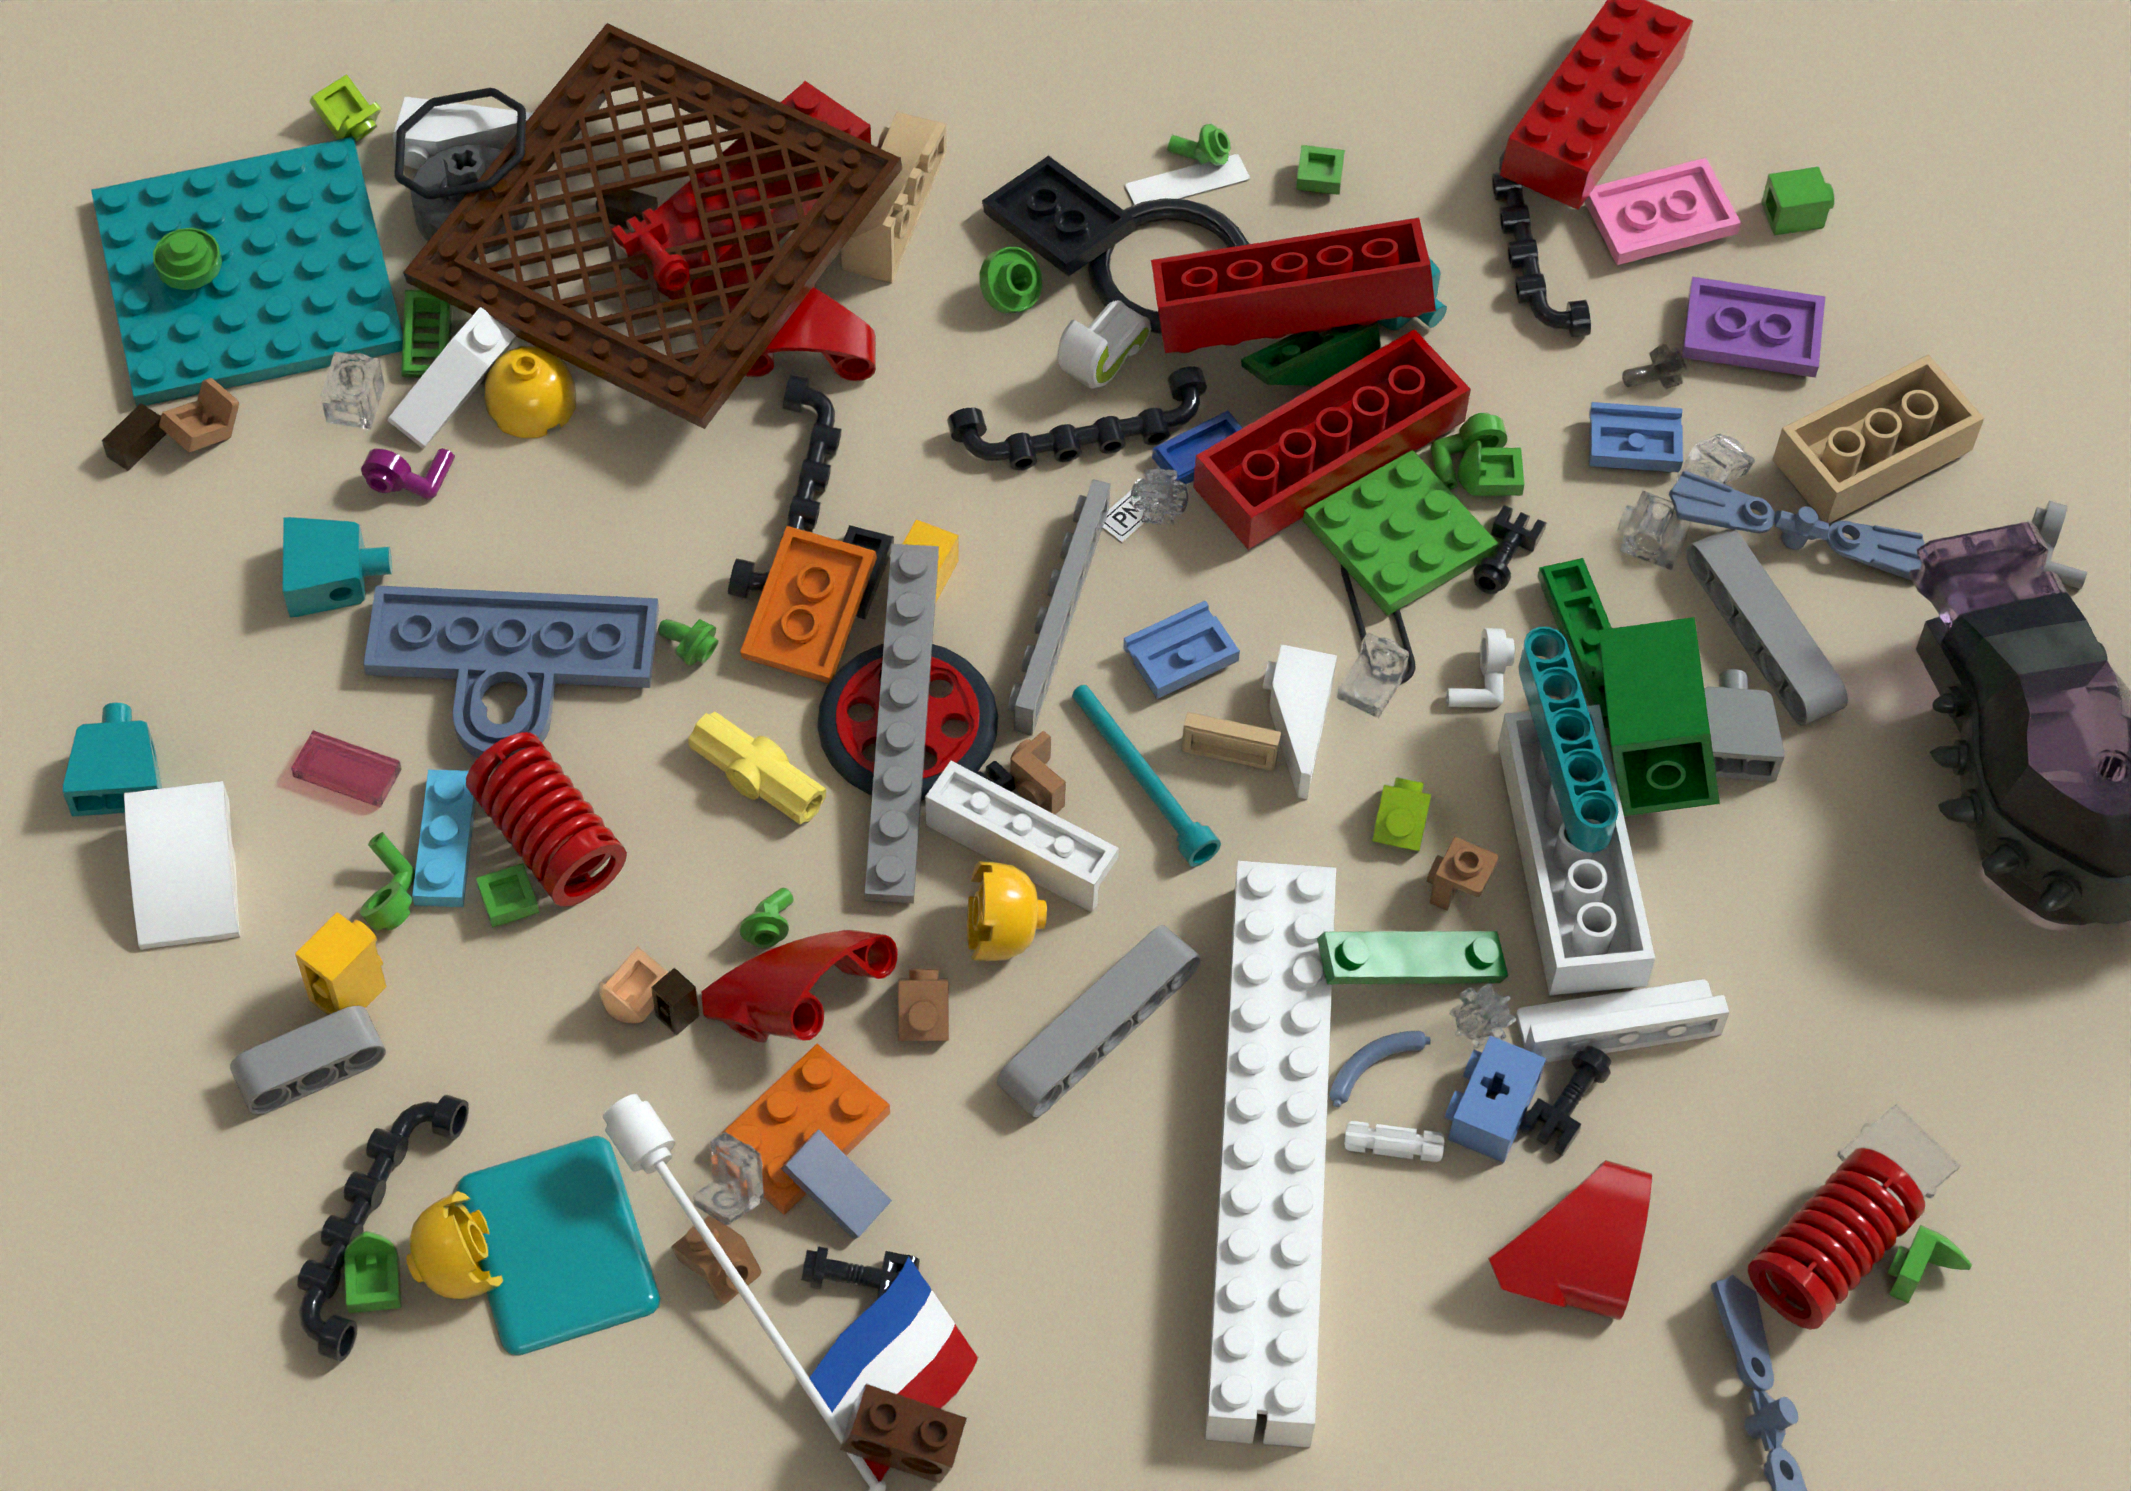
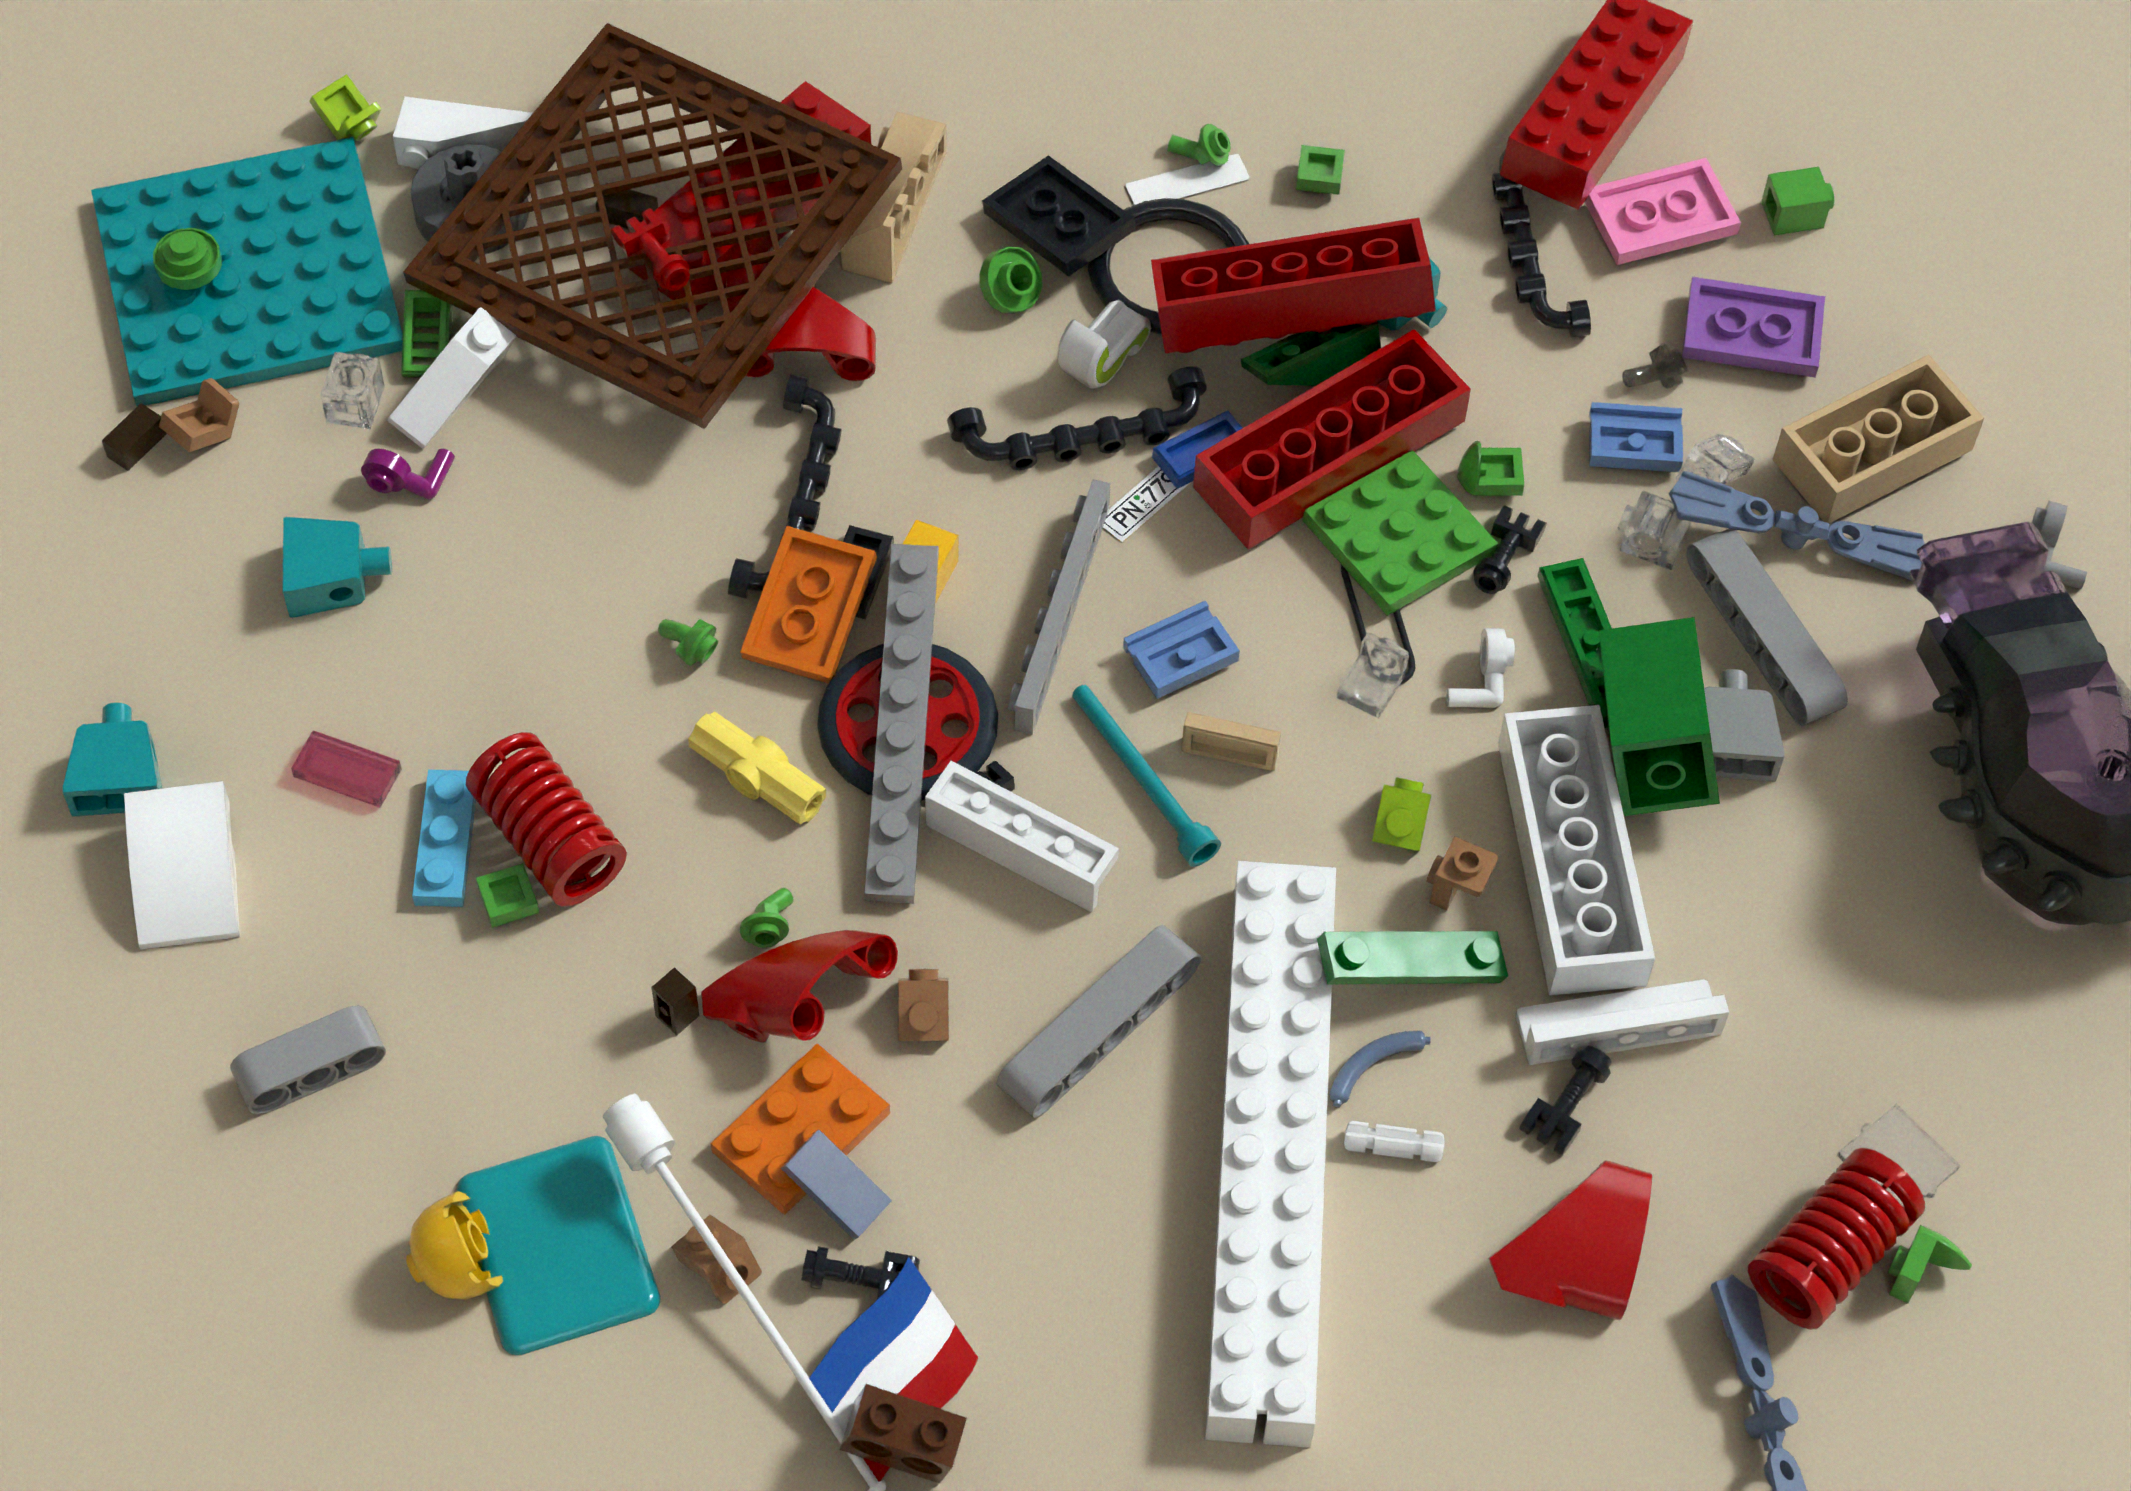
yellow brick [295,912,387,1015] -> none
black bar [298,1095,469,1361] -> none
bright green plate [344,1231,401,1313] -> none
bright green plate [360,832,415,930] -> none
sand blue plate [363,586,659,763] -> none
black piece [394,88,526,200] -> none
yellow cylinder [484,346,576,438] -> none
light nougat plate [599,946,668,1024] -> none
clear bracket [693,1132,764,1225] -> none
yellow cylinder [967,862,1047,961] -> none
medium nougat bracket [1010,731,1066,815] -> none
clear gear [1131,469,1188,525] -> none
white slope [1263,644,1337,799] -> none
bright green plate [1430,413,1508,490] -> none
medium blue brick [1445,1035,1546,1163] -> none
clear gear [1449,983,1516,1049] -> none
teal beam [1518,627,1618,853] -> none

